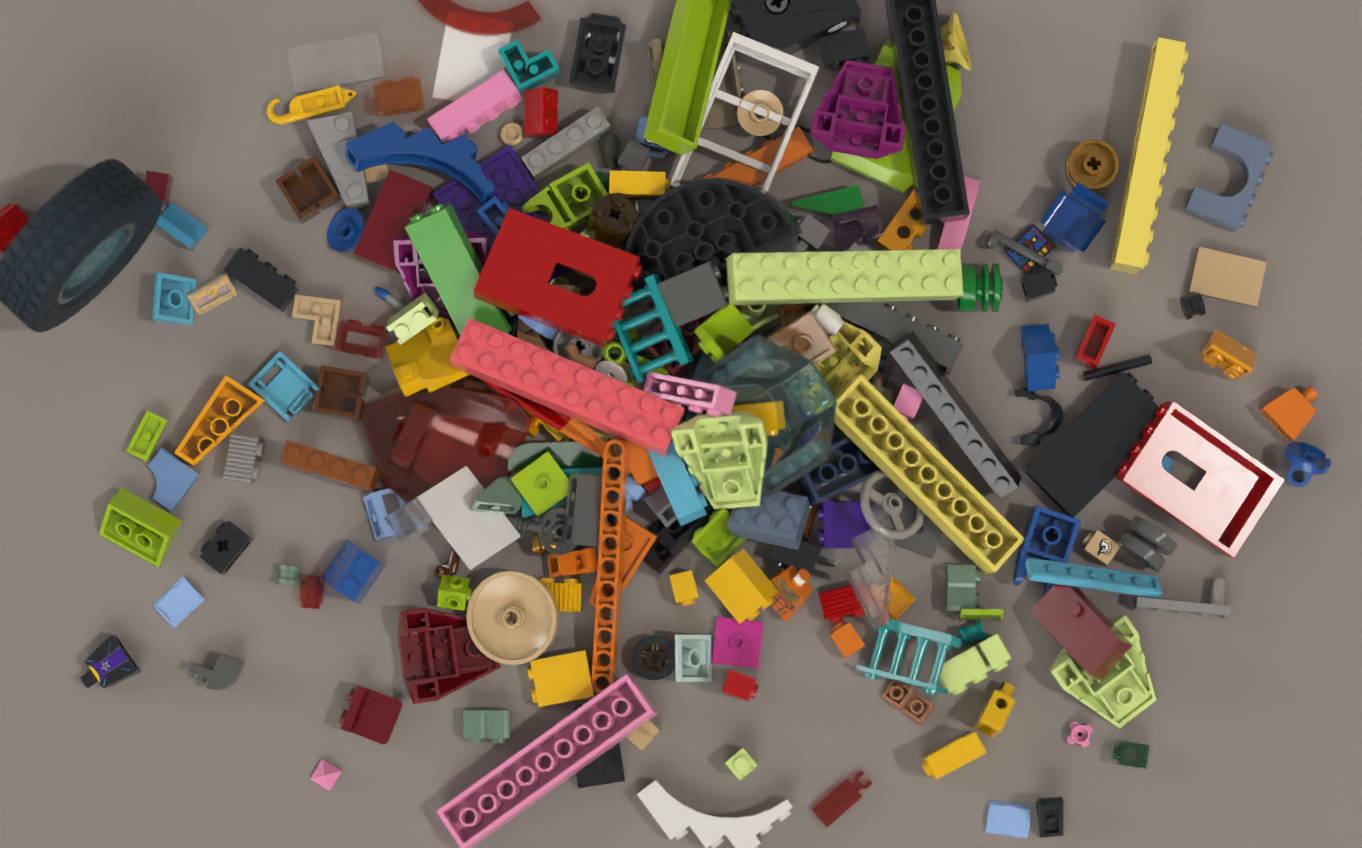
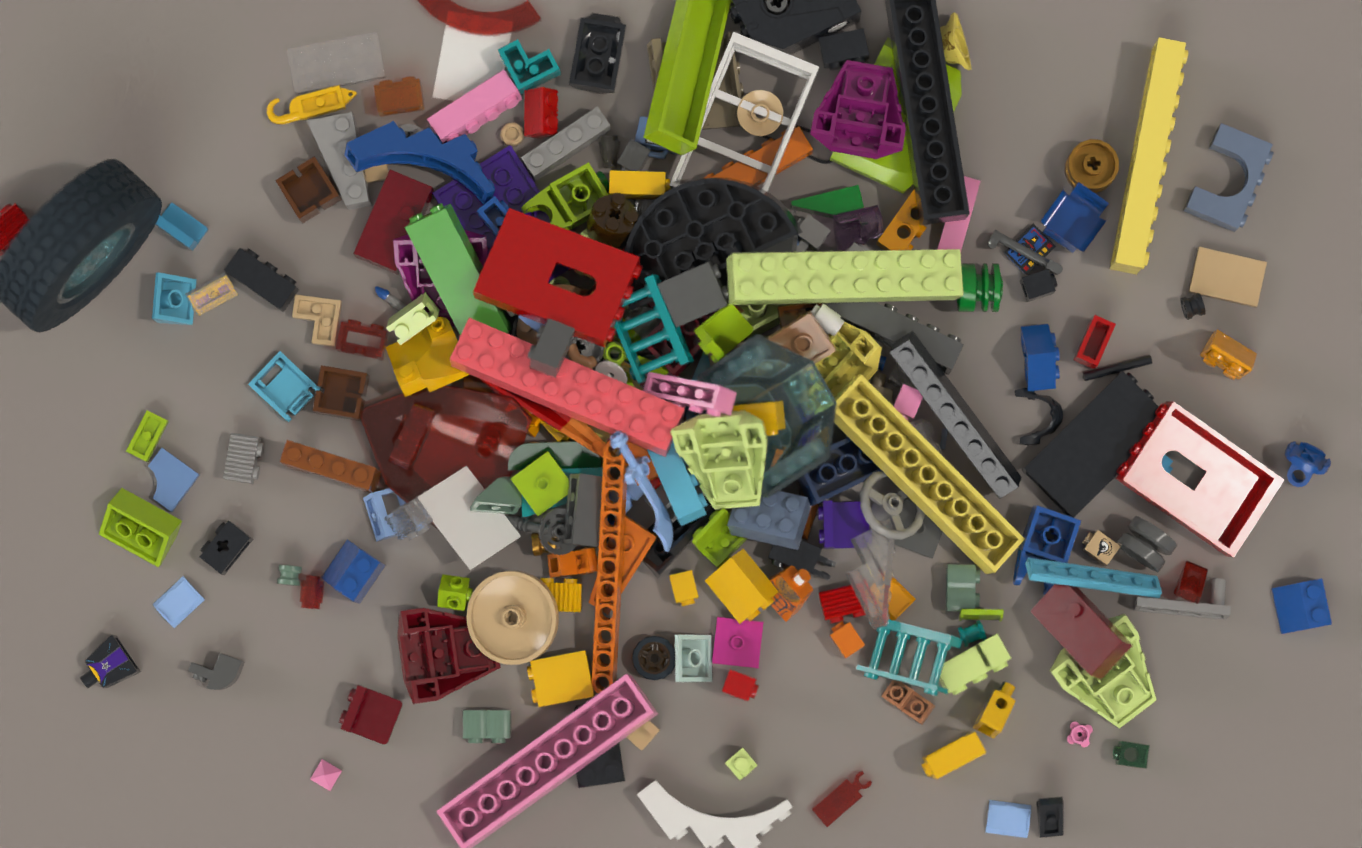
dark red brick [144,171,173,205] -> none
light orange wedge [174,375,266,466] -> none
blue dish [327,208,365,253] -> none
reddish brown arm [434,550,460,580] -> none
orange torso [1259,386,1318,442] -> none
none -> dark grey brick [527,319,575,378]
none -> light blue sword [609,431,673,552]
none -> clear red slope [1173,560,1208,604]
none -> blue slope [1271,578,1332,634]

